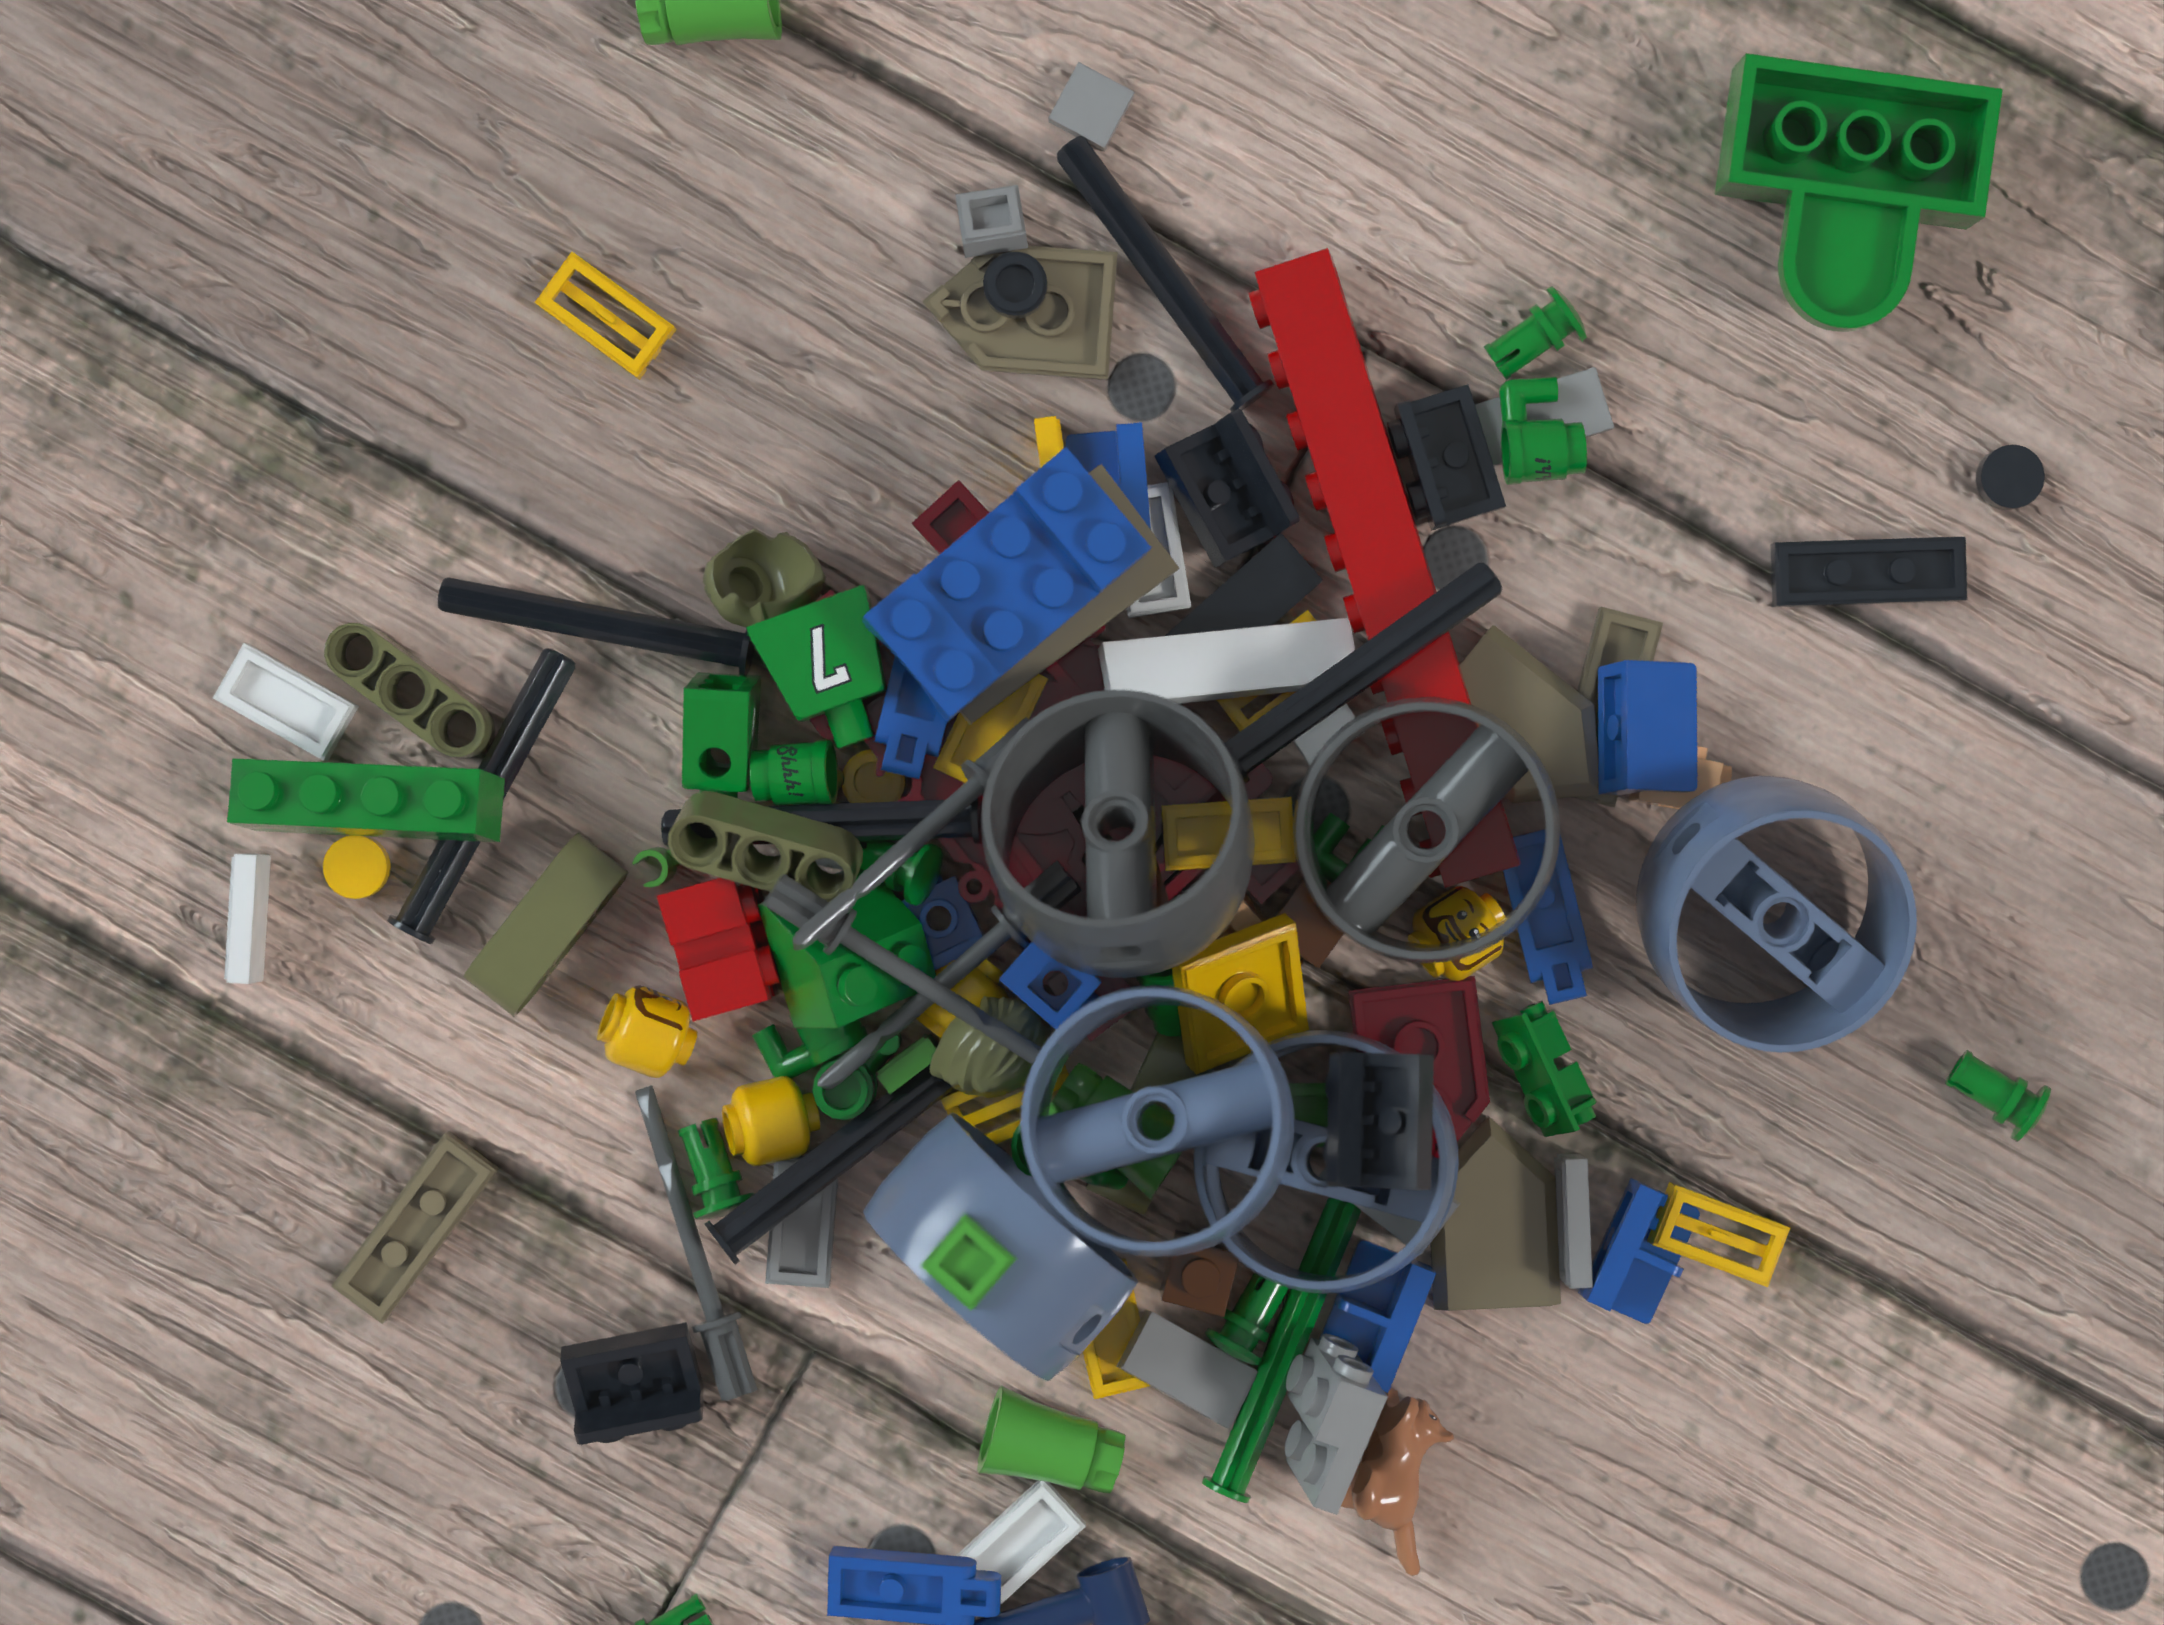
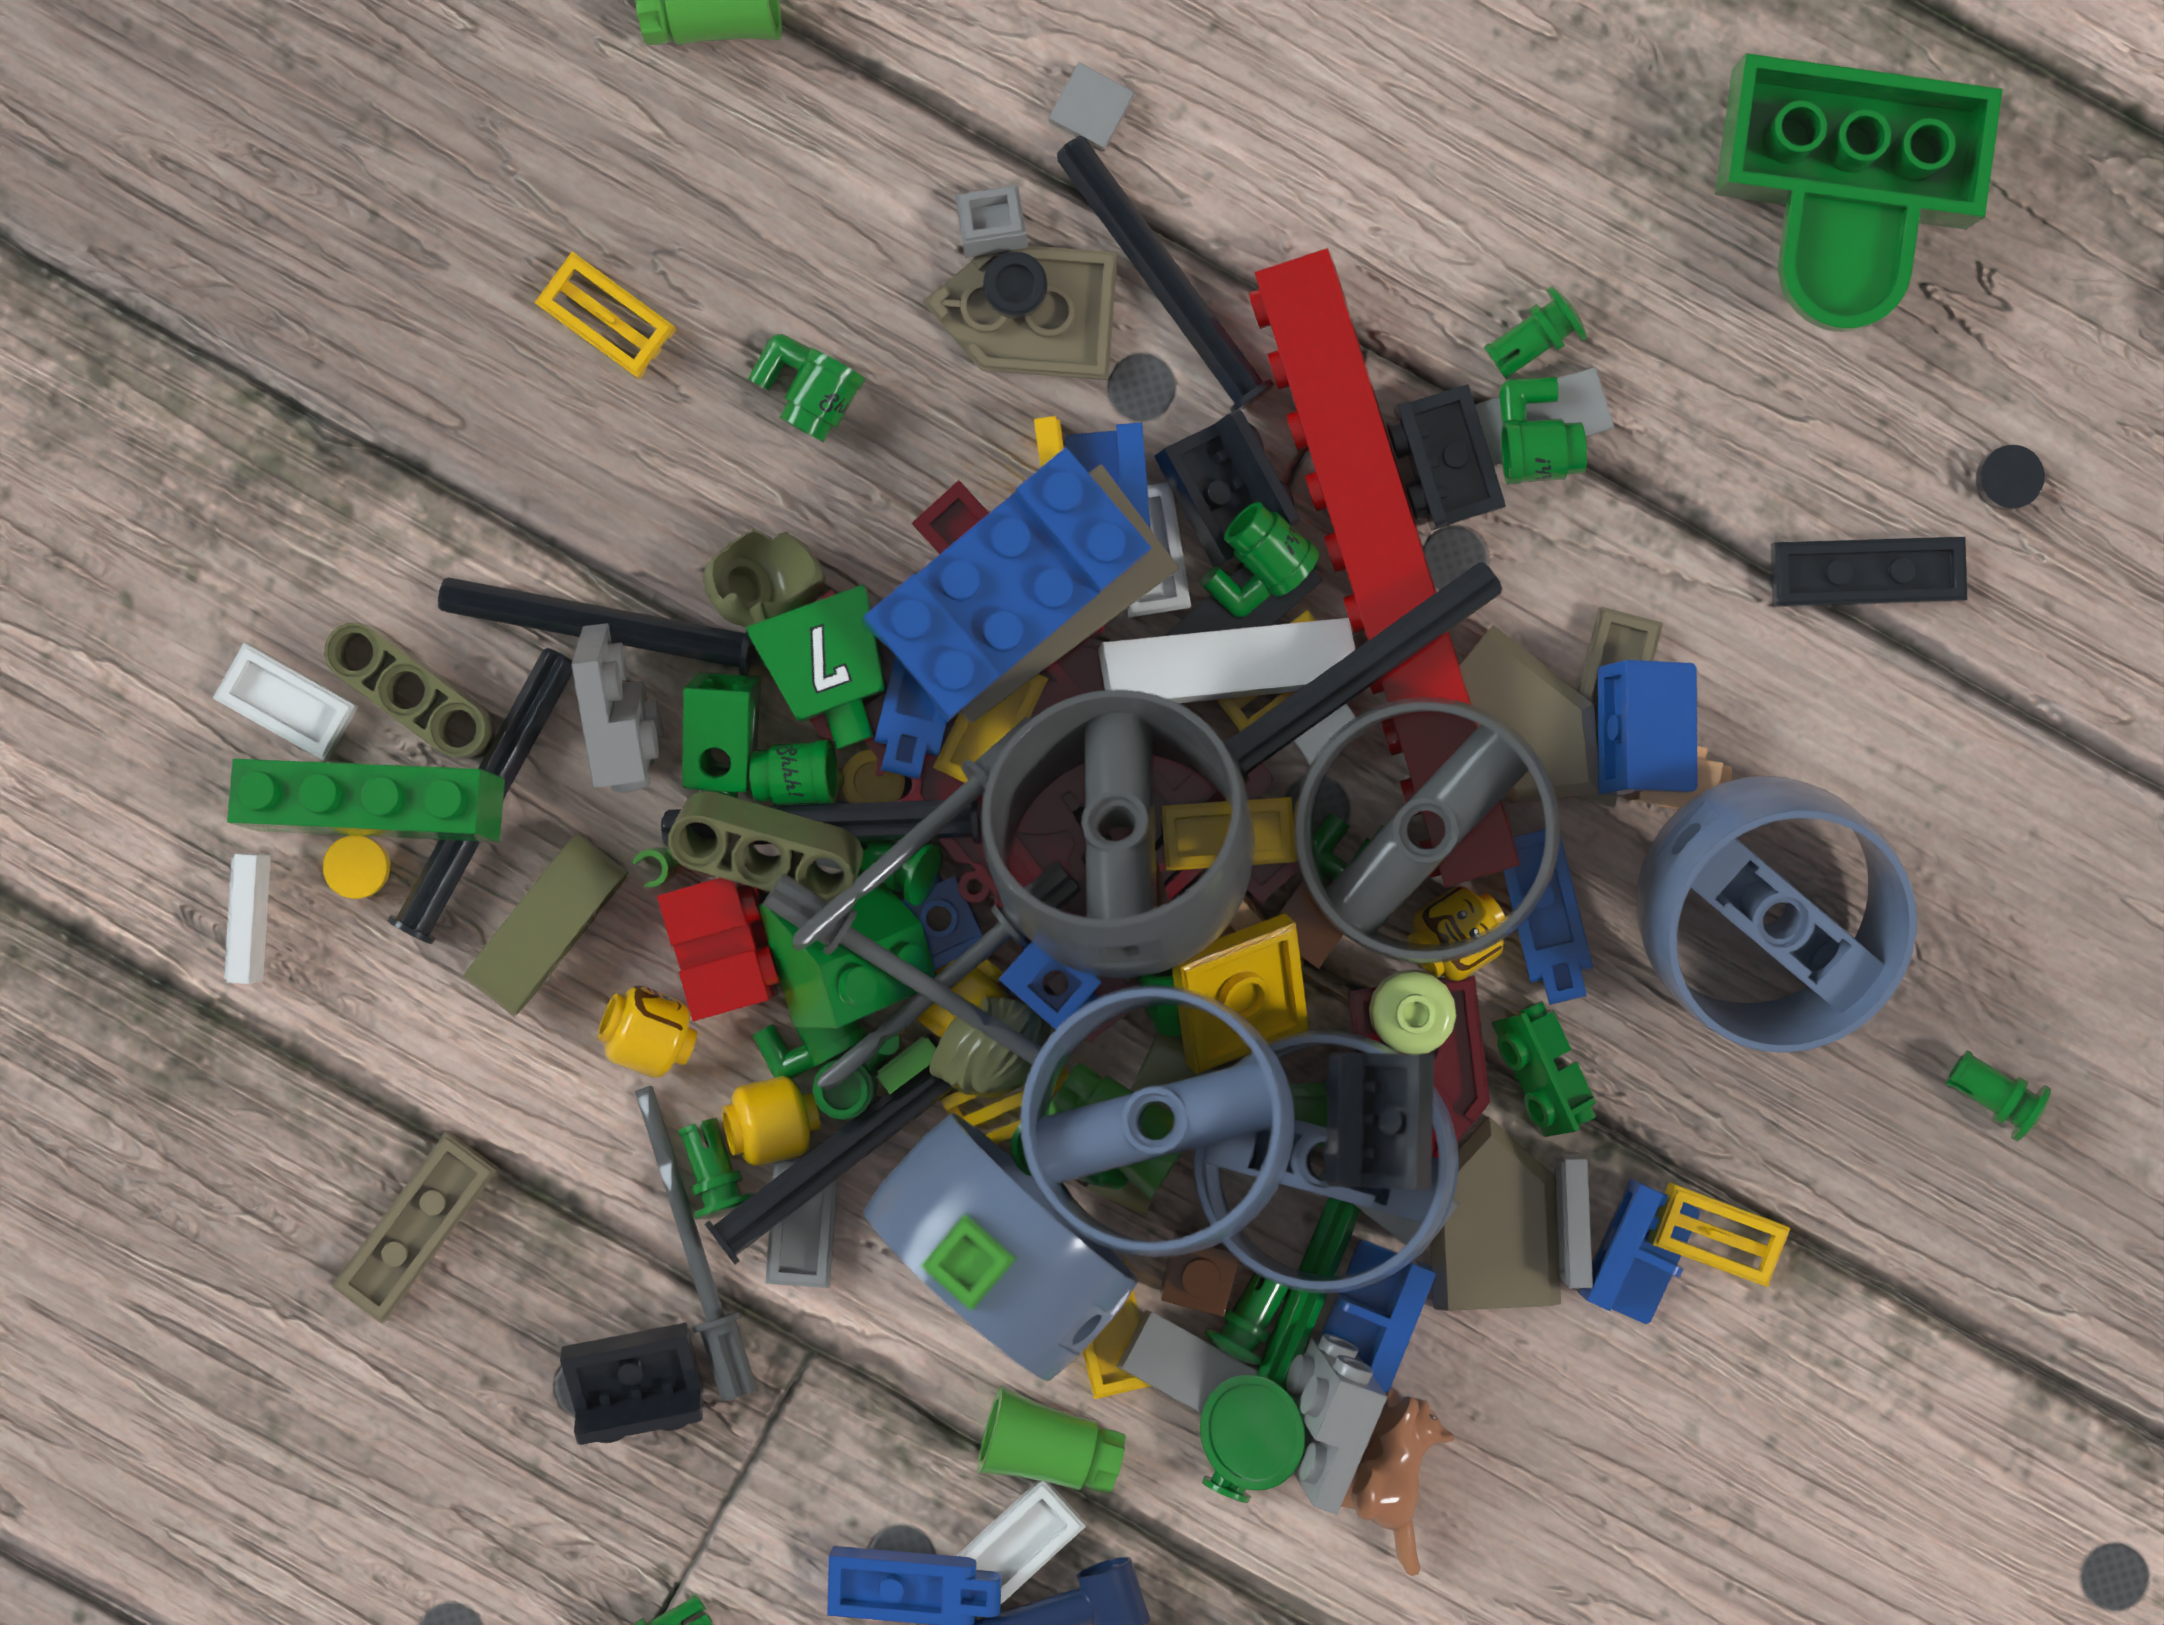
none -> light grey plate [572,623,663,792]
none -> green piece [748,334,866,443]
none -> green piece [1200,502,1319,617]
none -> green piece [1200,1375,1305,1491]
none -> yellowish green head [1369,969,1456,1054]

